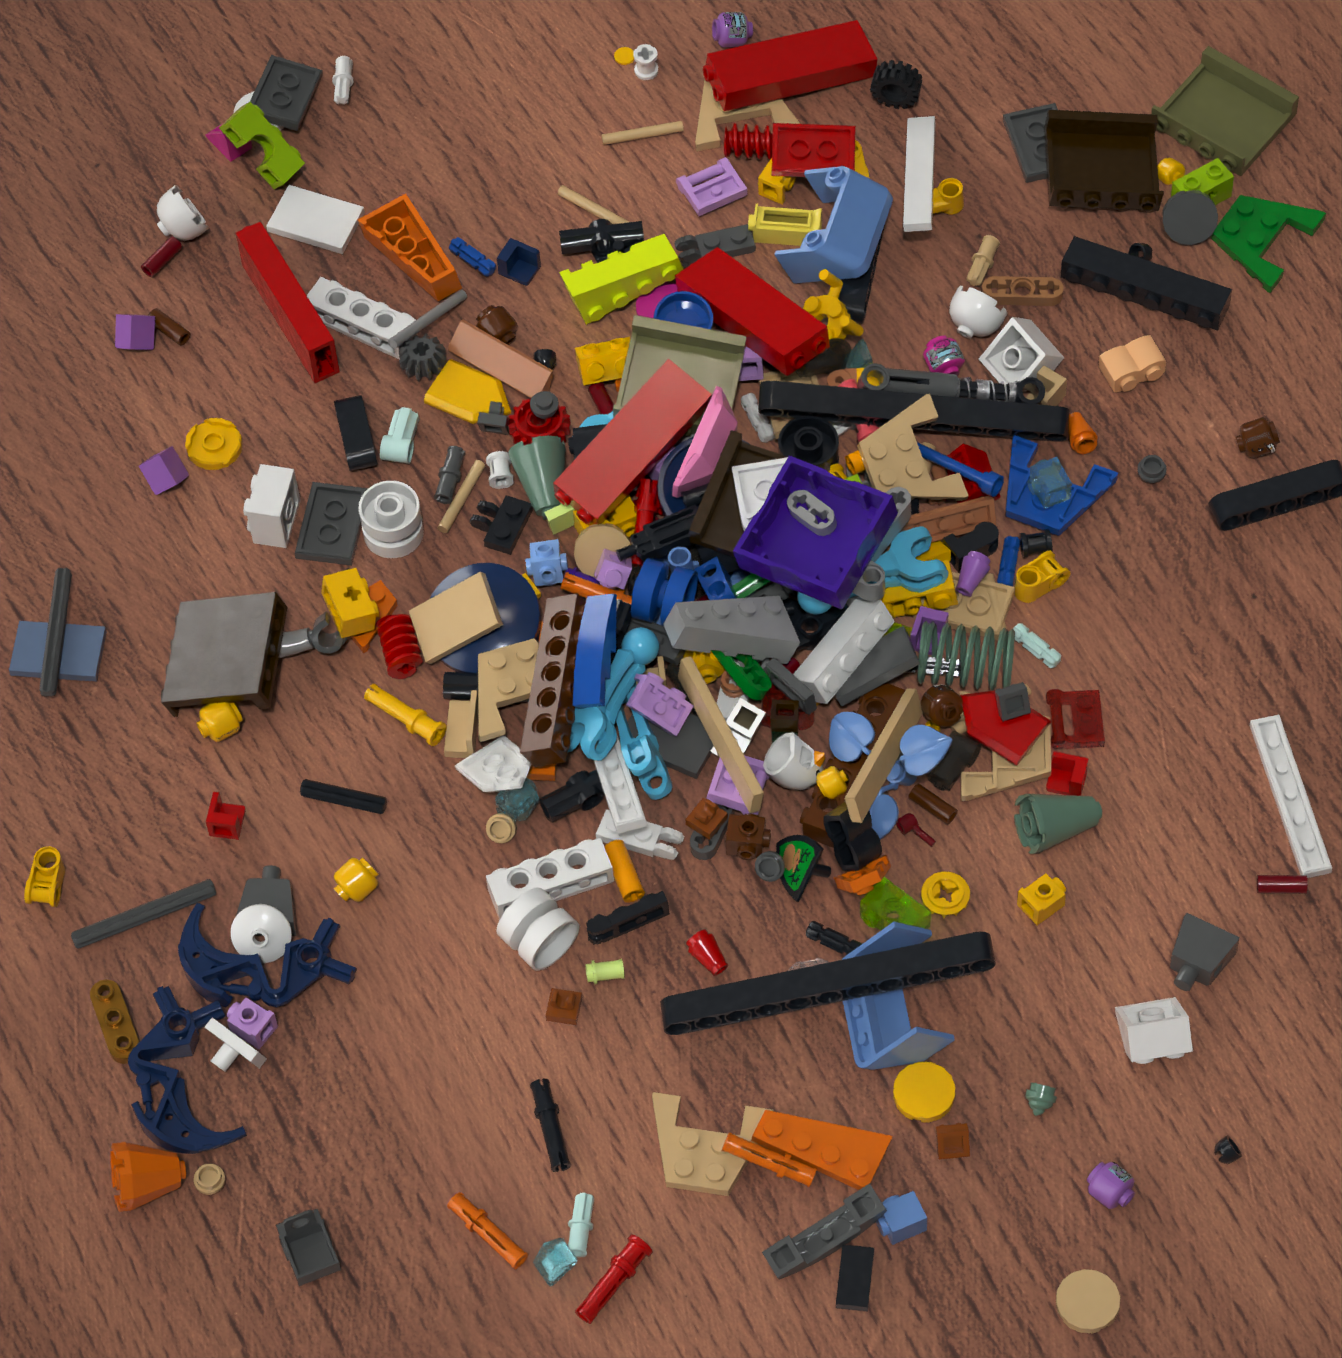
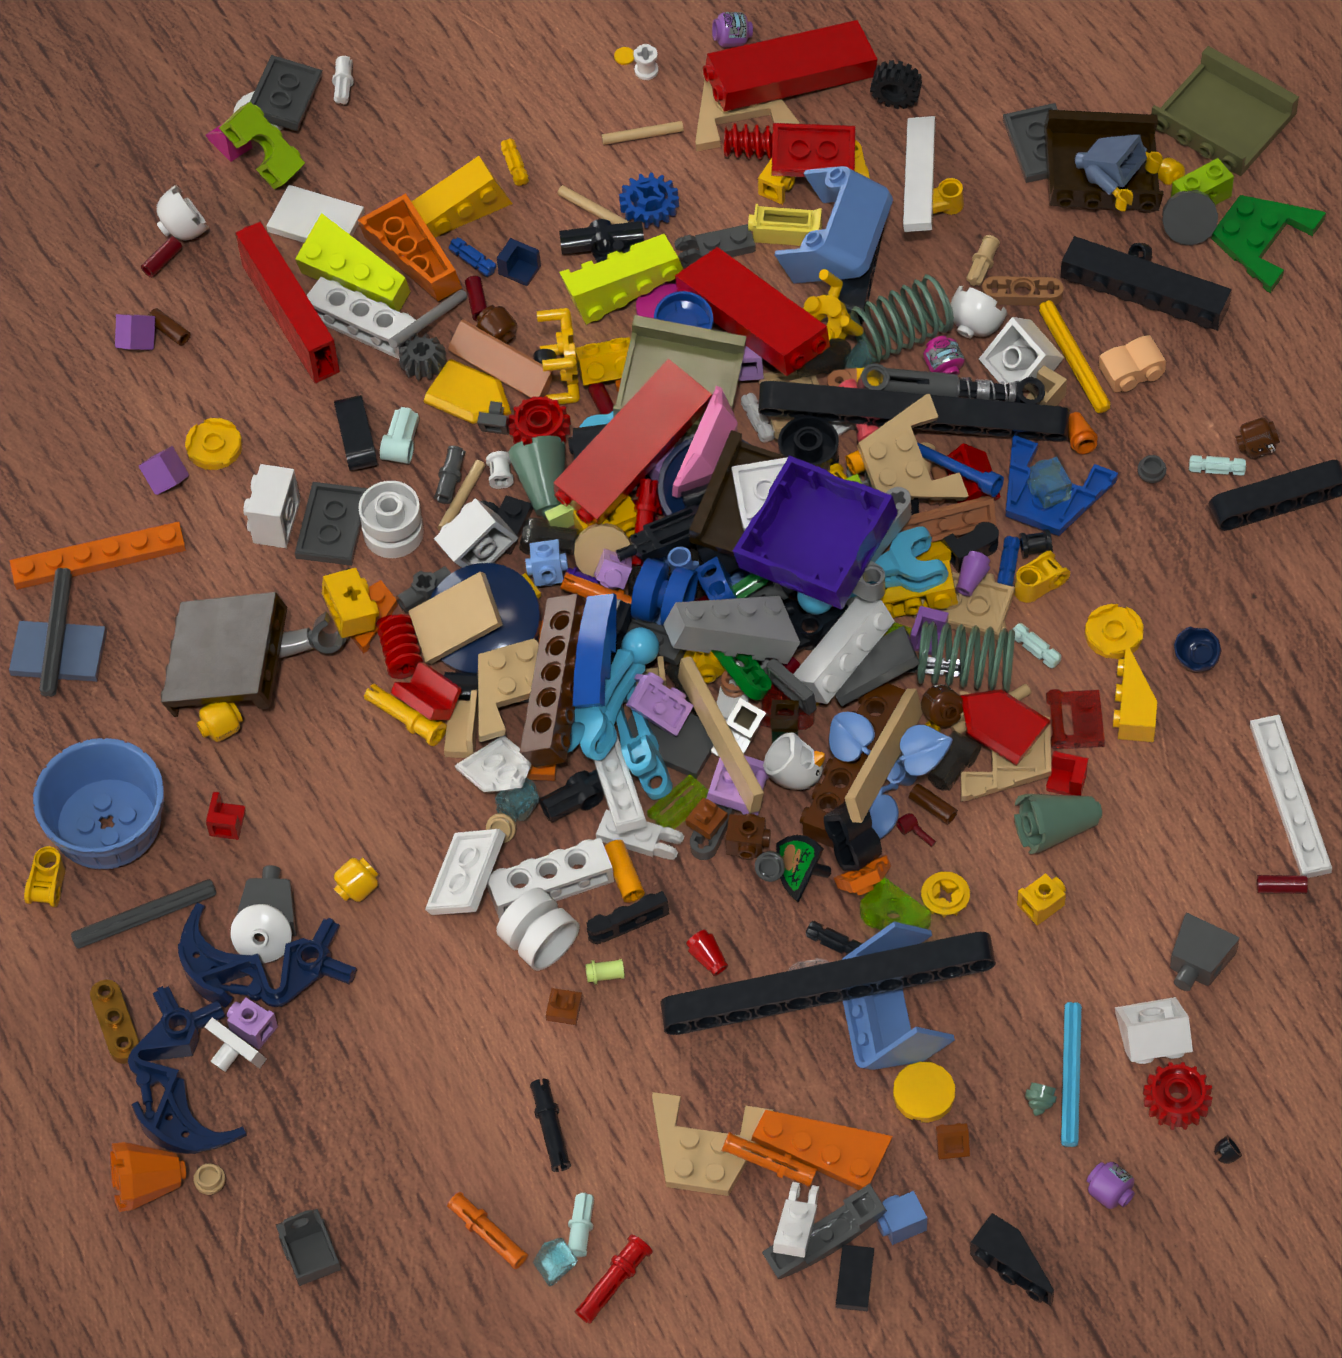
black axle [300,779,387,814] -> none
dark grey plate [530,391,559,419] -> none
lavender plate [676,157,747,216] -> none
light grey beam [787,490,837,536] -> none
yellow piece [816,766,848,799] -> none
dark grey tile [995,682,1031,721] -> none
tan tile [1056,1269,1120,1334] -> none
none -> orange plate [9,522,186,590]
none -> medium blue piece [33,738,164,869]
none -> neon yellow wedge [295,213,411,312]
none -> red panel [390,662,461,720]
none -> dark grey axle [396,566,451,612]
none -> yellow wedge [411,156,513,237]
none -> white tile [425,829,506,915]
none -> white brick [434,498,518,568]
none -> dark red axle [465,276,487,321]
none -> yellow axle [501,138,529,186]
none -> clear smoke piece [519,518,579,555]
none -> yellow plate [536,308,580,405]
none -> blue gear [619,173,679,228]
none -> clear neon green tile [647,774,709,829]
none -> white hinge [773,1182,819,1258]
none -> sand green piece [850,274,954,364]
none -> black slope [970,1213,1054,1306]
none -> yellow axle [1039,300,1110,414]
none -> medium azure axle [1061,1002,1082,1147]
none -> sand blue torso [1075,135,1163,211]
none -> yellow tile [1085,604,1144,659]
none -> yellow slope [1113,648,1157,742]
none -> red gear [1143,1062,1213,1130]
none -> dark blue hair [1174,626,1222,672]
none -> light aqua axle [1189,455,1246,475]

